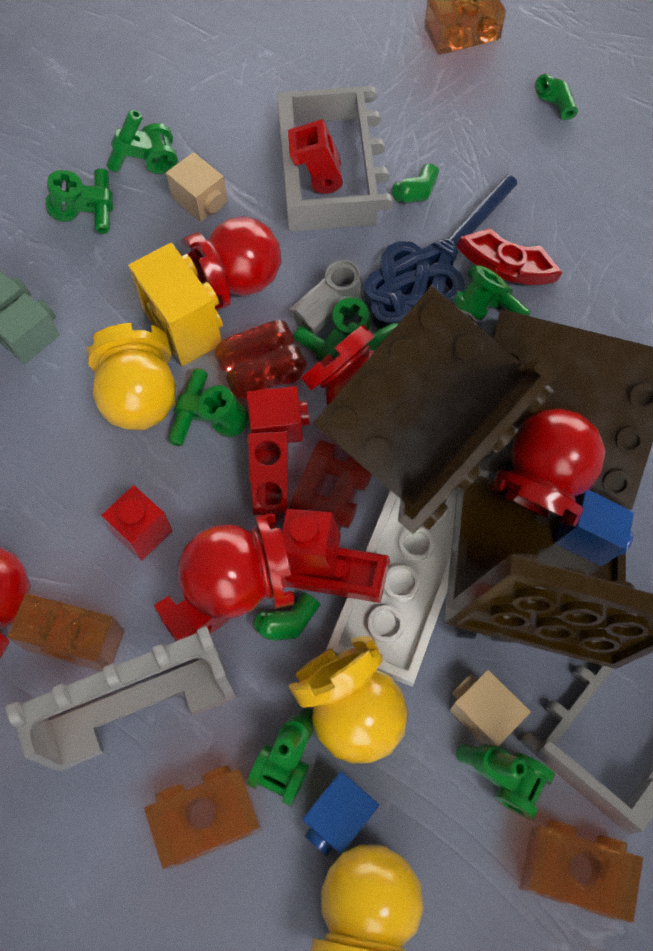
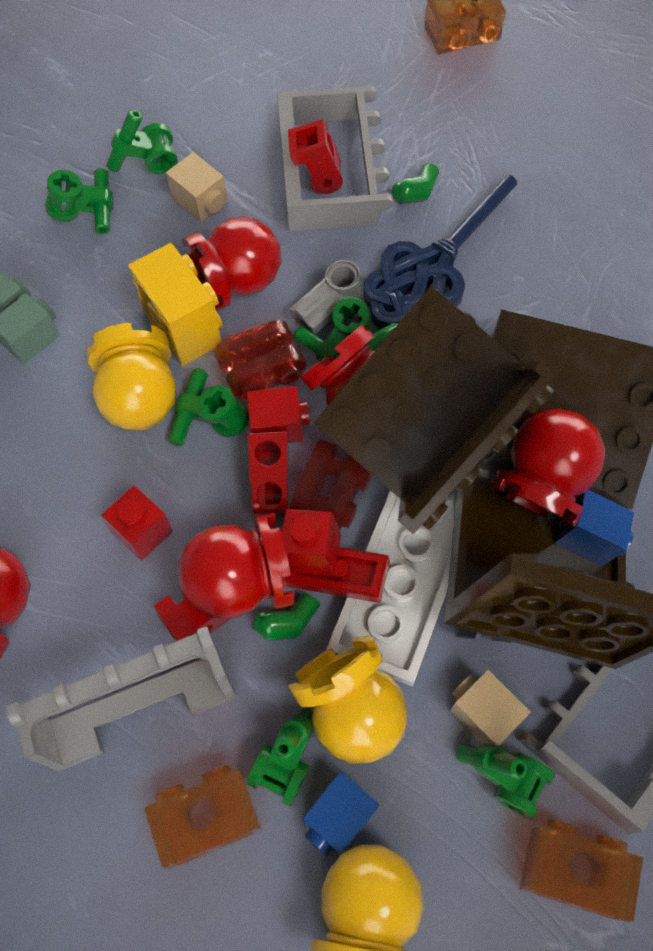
clear orange brick [8,593,125,672] -> none
green piece [454,265,530,320] -> none
red tile [456,228,563,285] -> none
green arm [535,74,578,120] -> none

